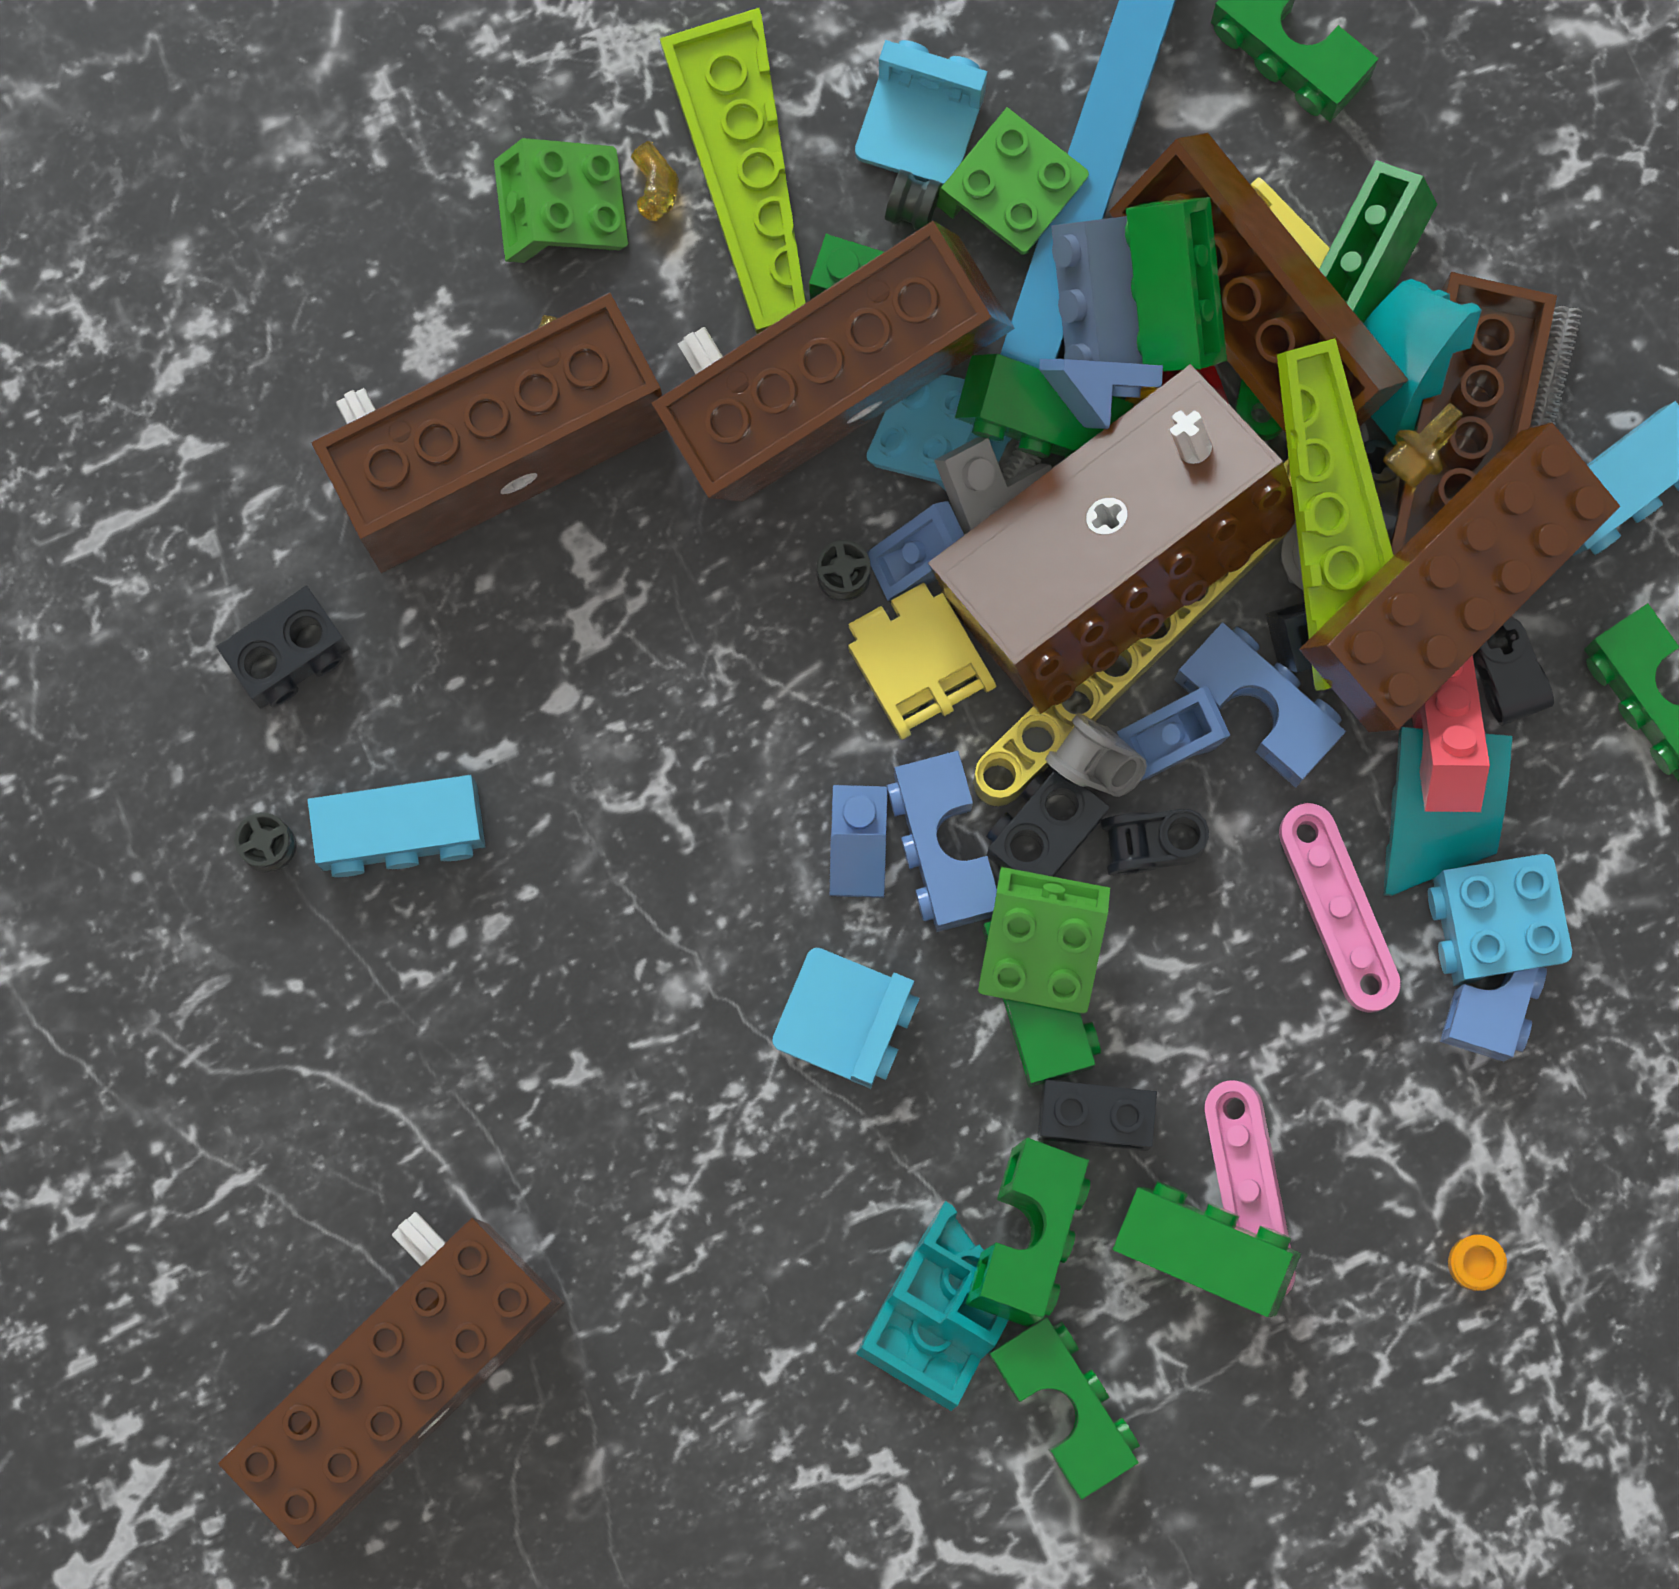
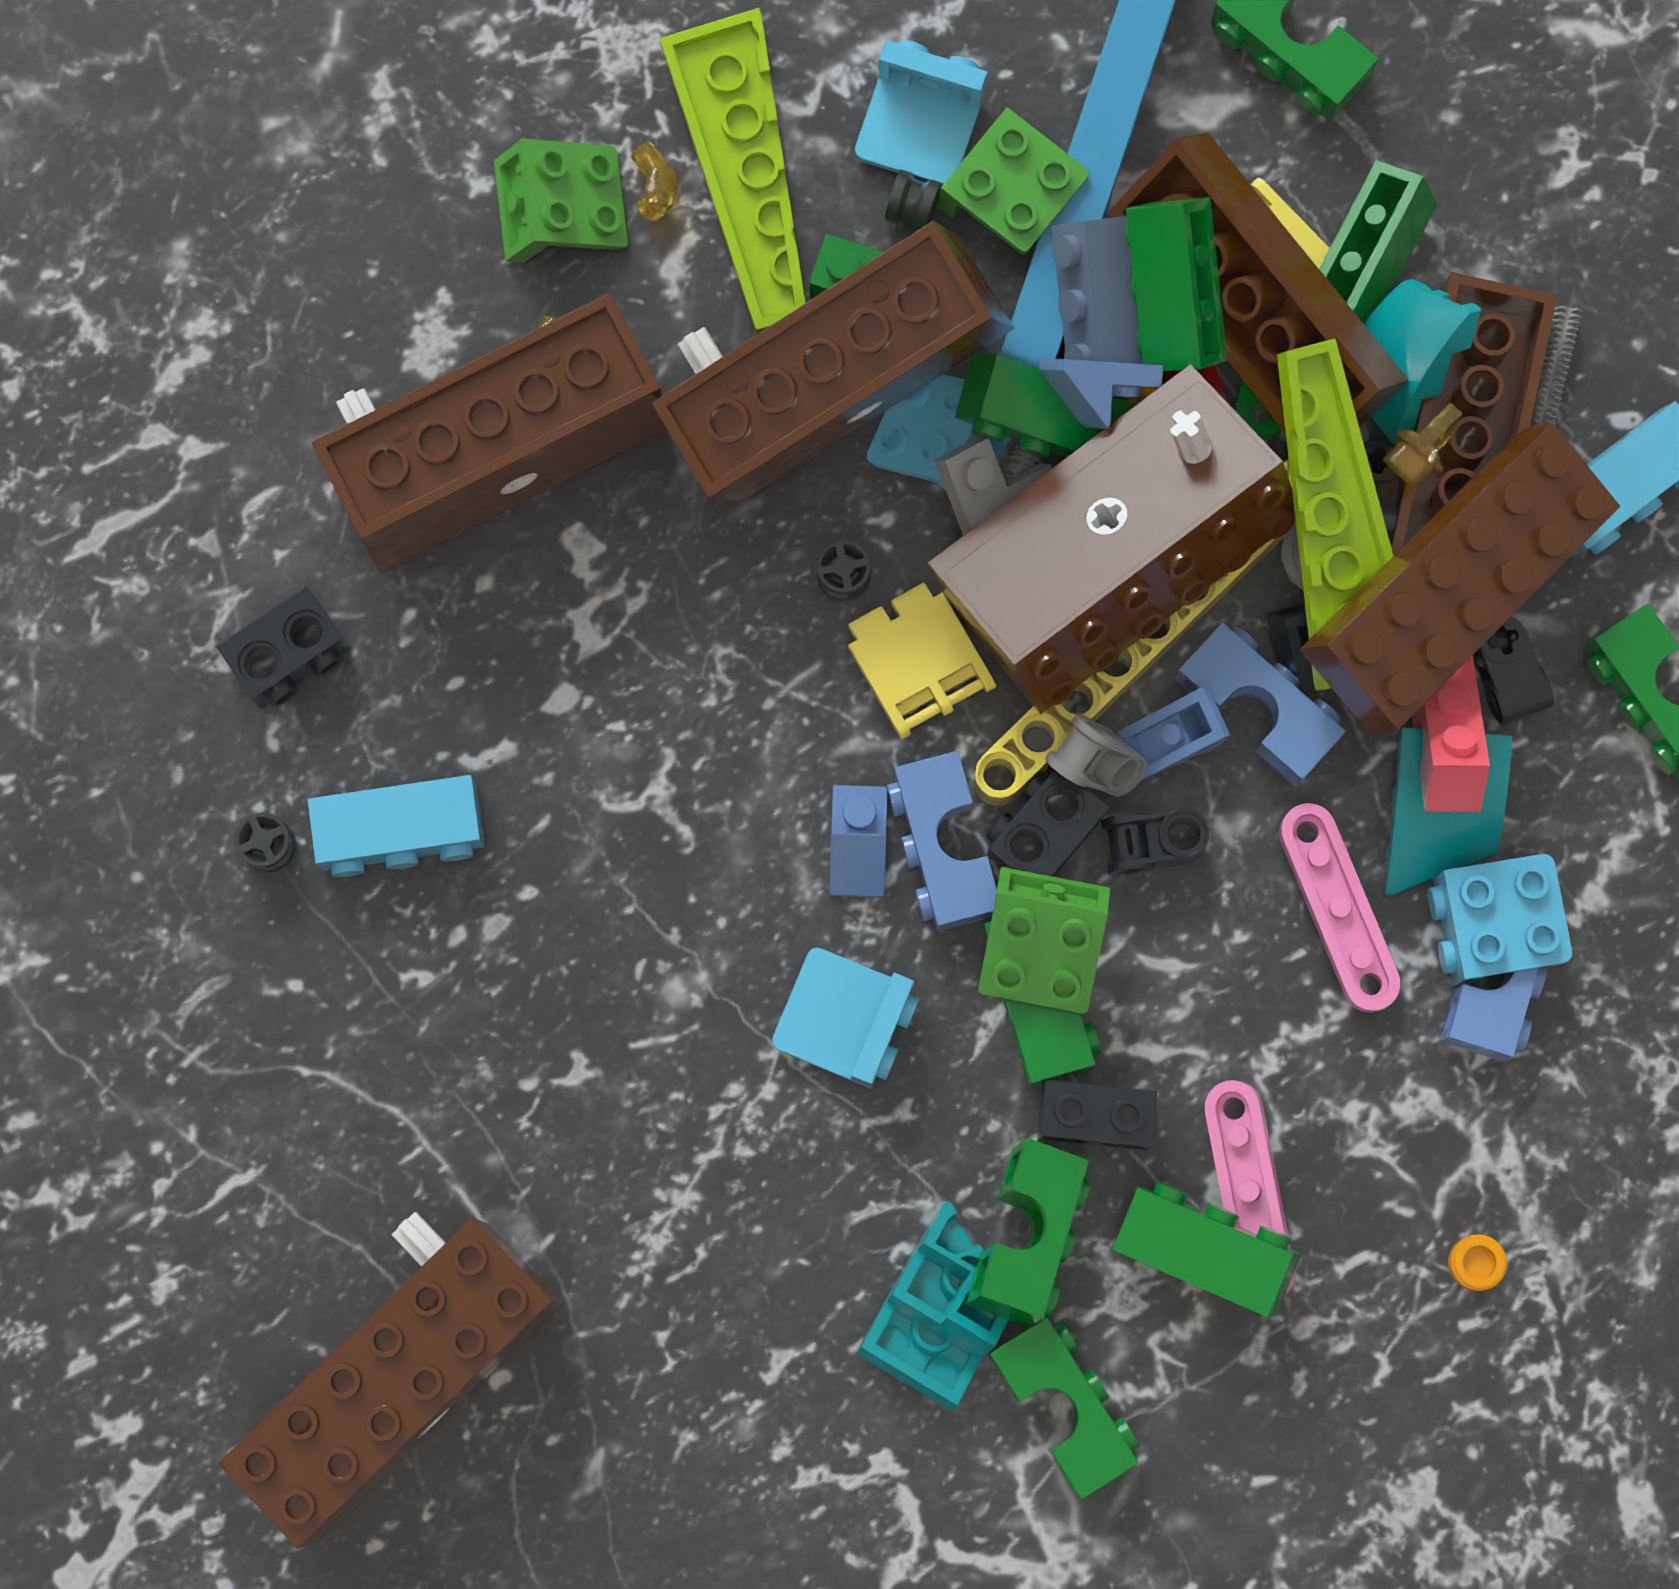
medium blue slope [867,501,964,601] -> none

